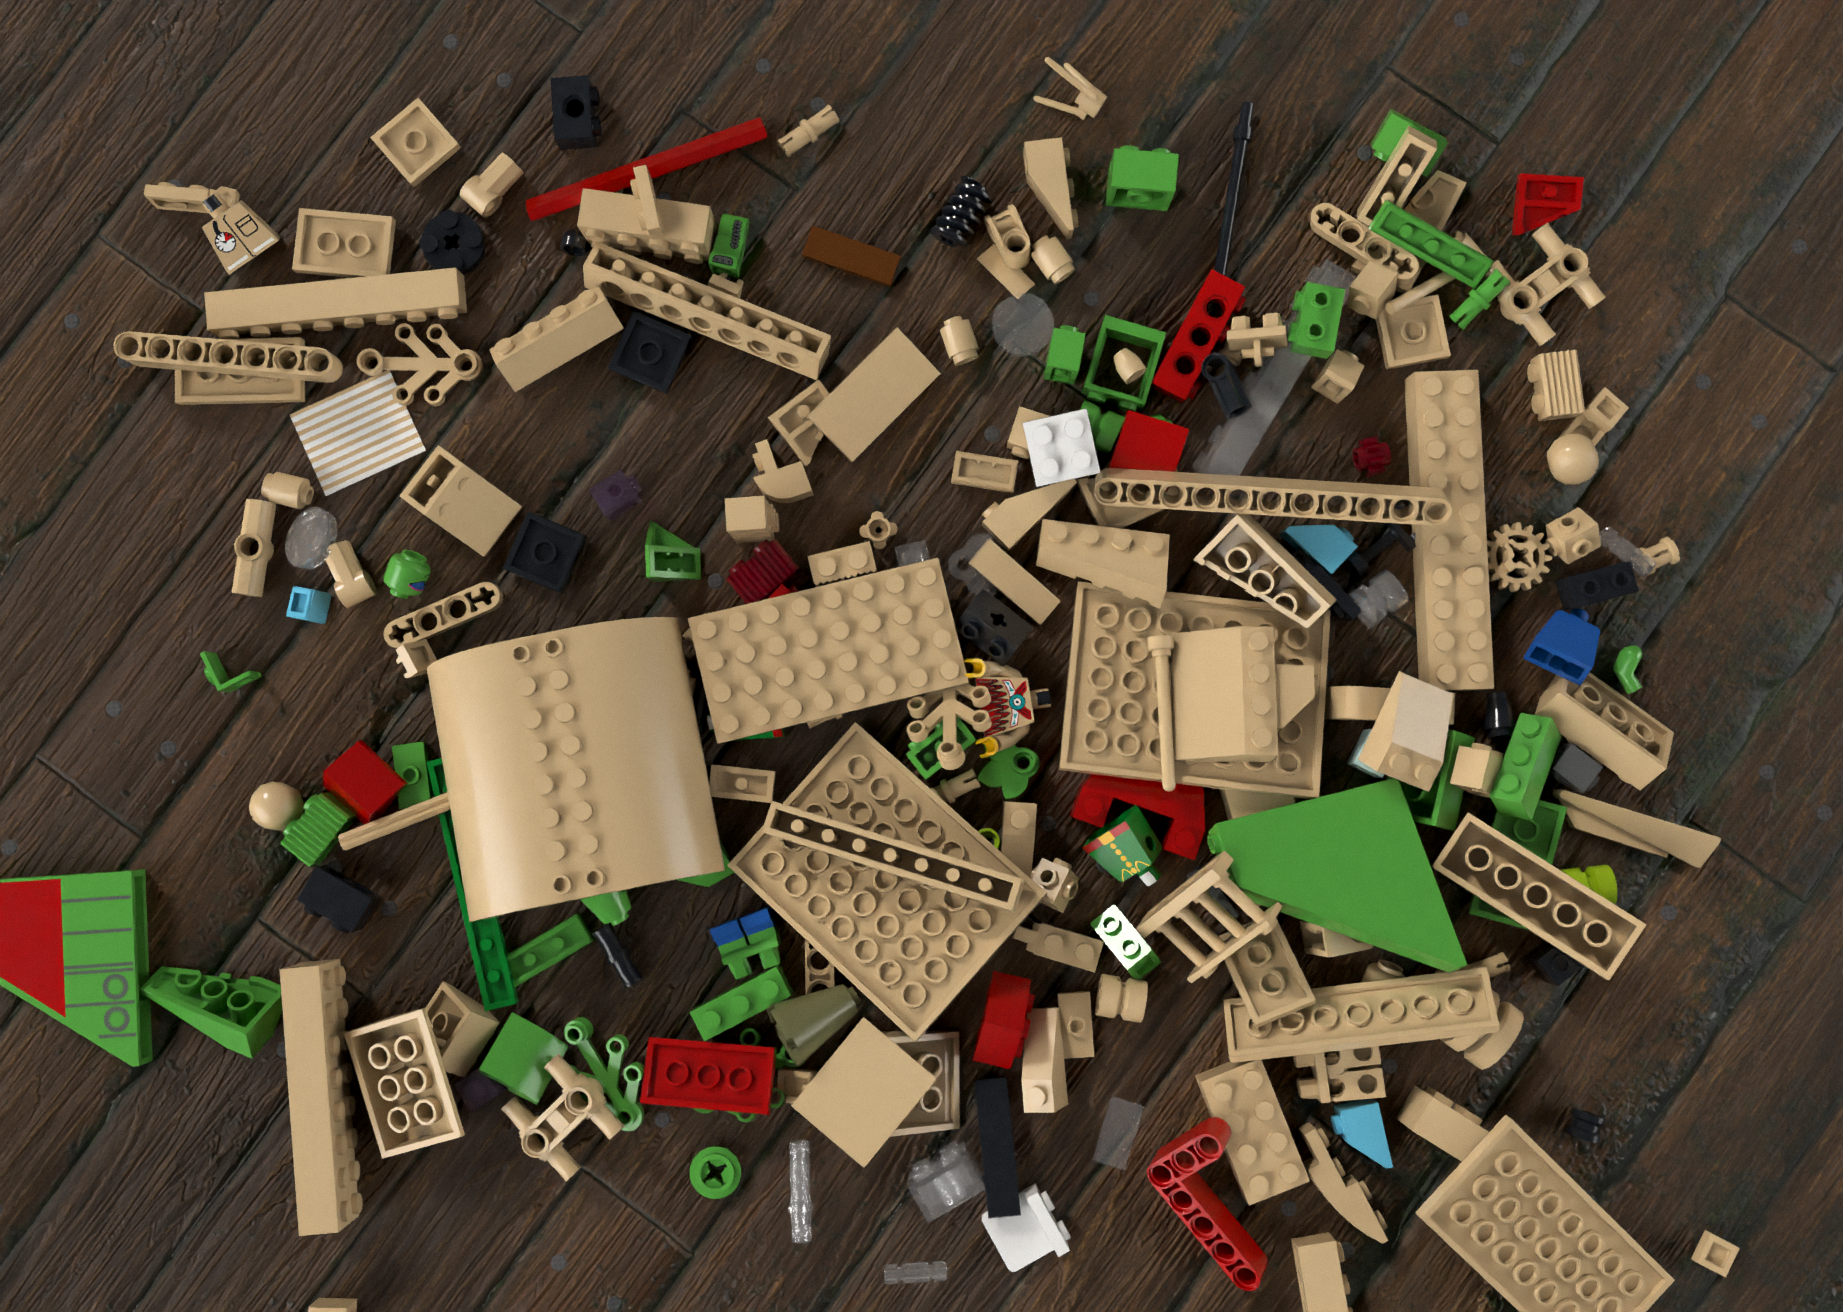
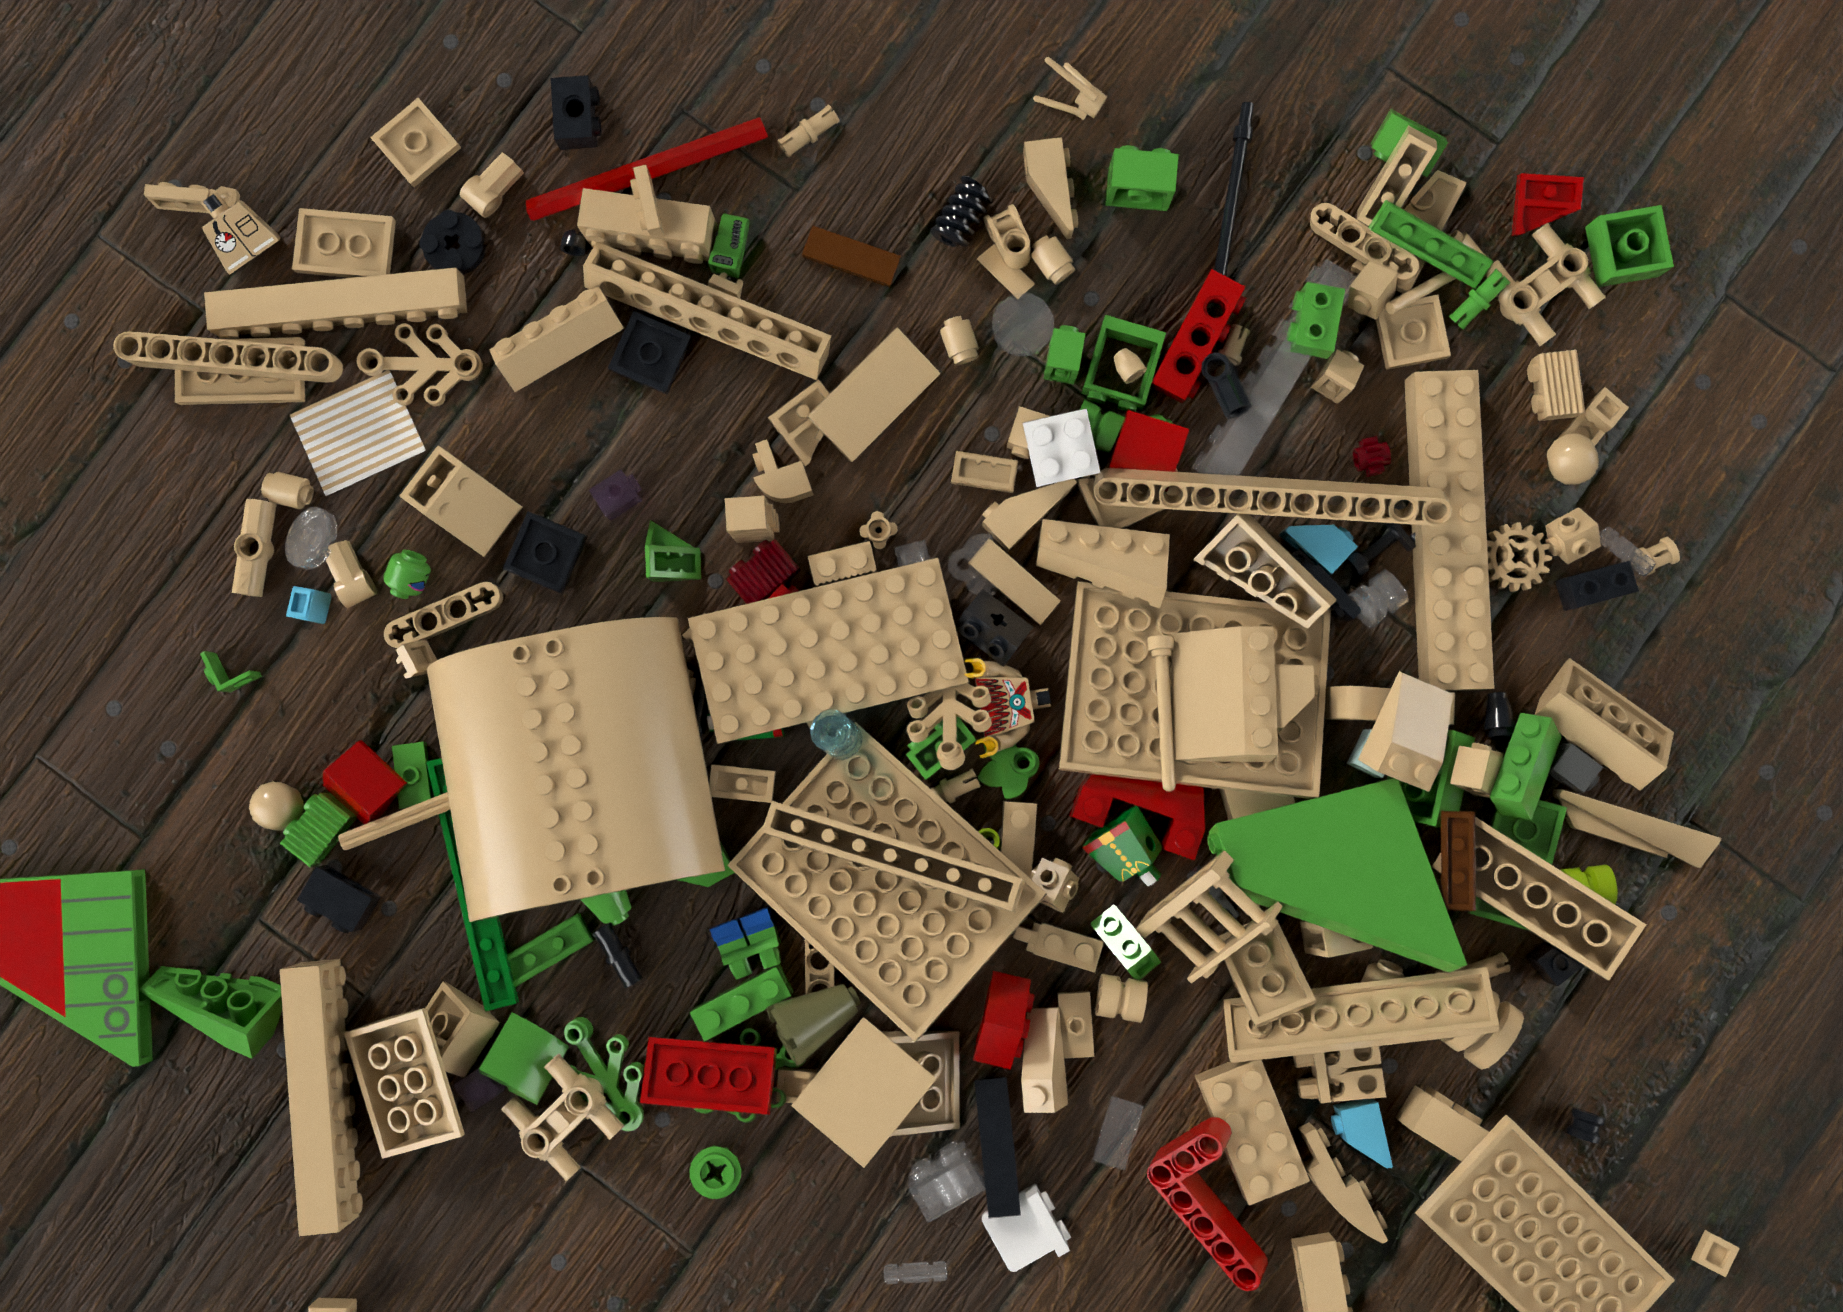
clear pin [788,1140,814,1243] -> none
tan hips [1227,313,1288,367] -> none
blue torso [1523,608,1600,686] -> none
bright green arm [1613,645,1643,694] -> none
none -> clear light blue wheel [810,710,862,760]
none -> reddish brown tile [1441,811,1476,911]
none -> bright green brick [1585,205,1674,287]

